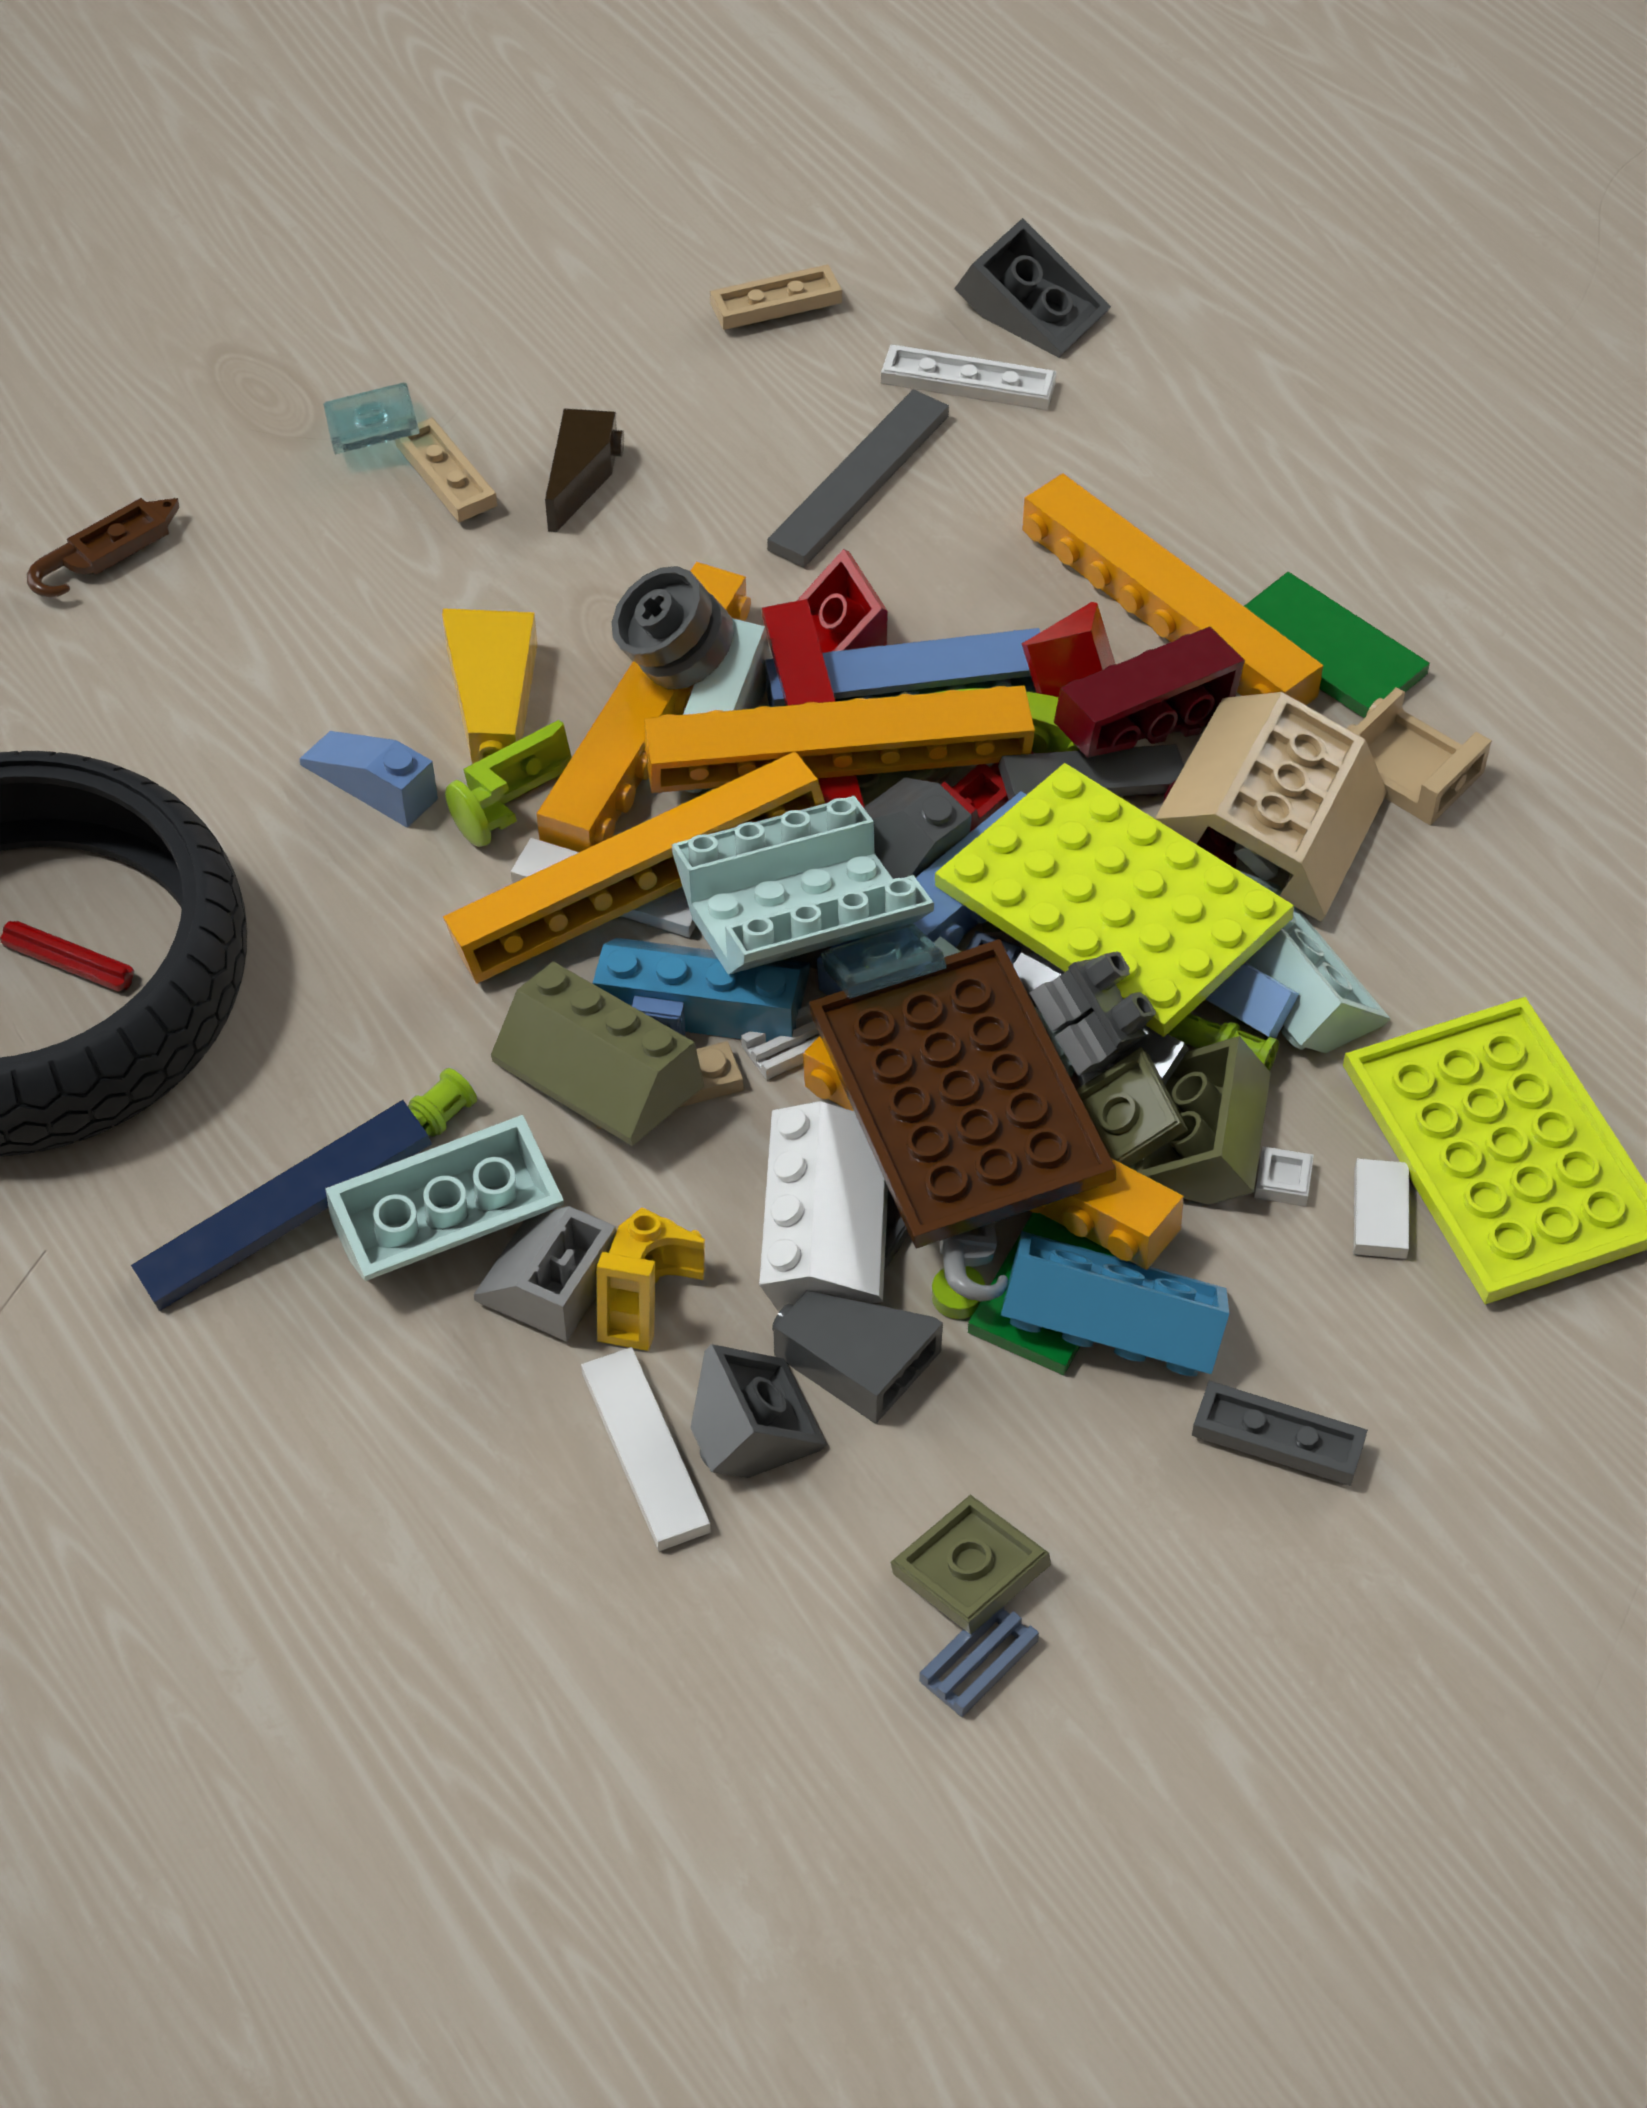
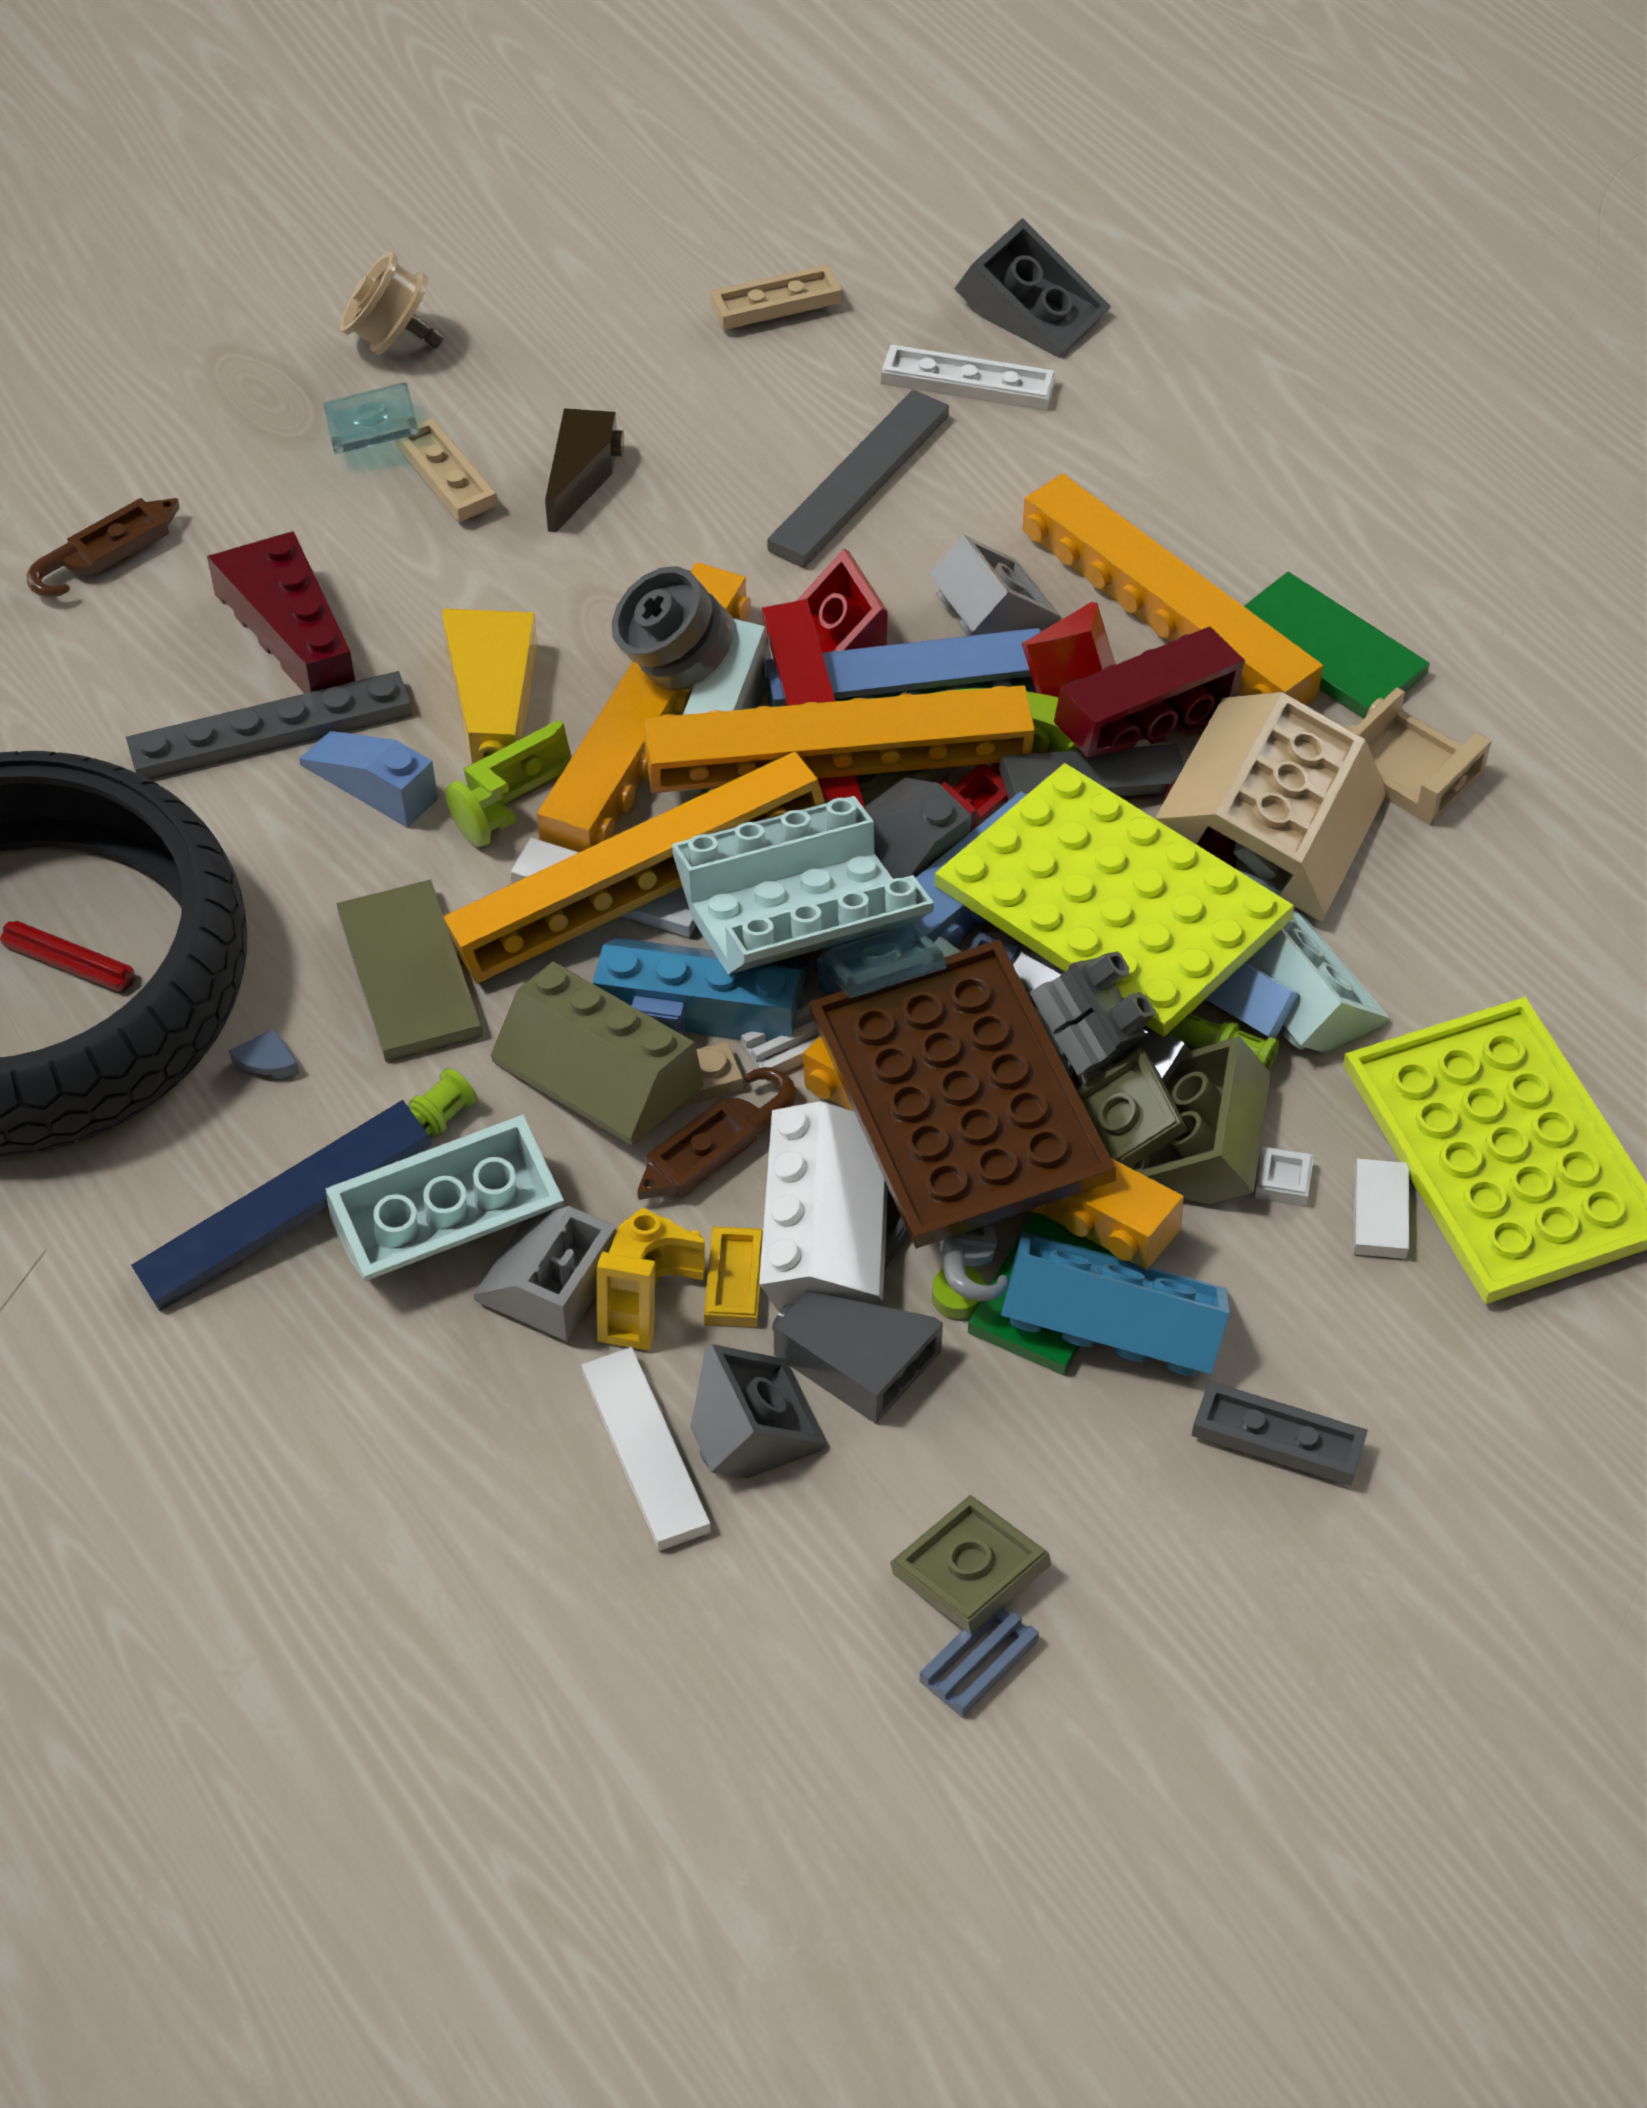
none -> dark grey plate [126,671,412,779]
none -> dark red wedge [207,531,355,694]
none -> sand blue tile [229,1029,299,1079]
none -> olive tile [336,879,483,1061]
none -> tan wheel [340,251,444,355]
none -> reddish brown plate [637,1067,796,1200]
none -> yellow tile [704,1226,763,1328]
none -> light grey slope [928,534,1061,636]

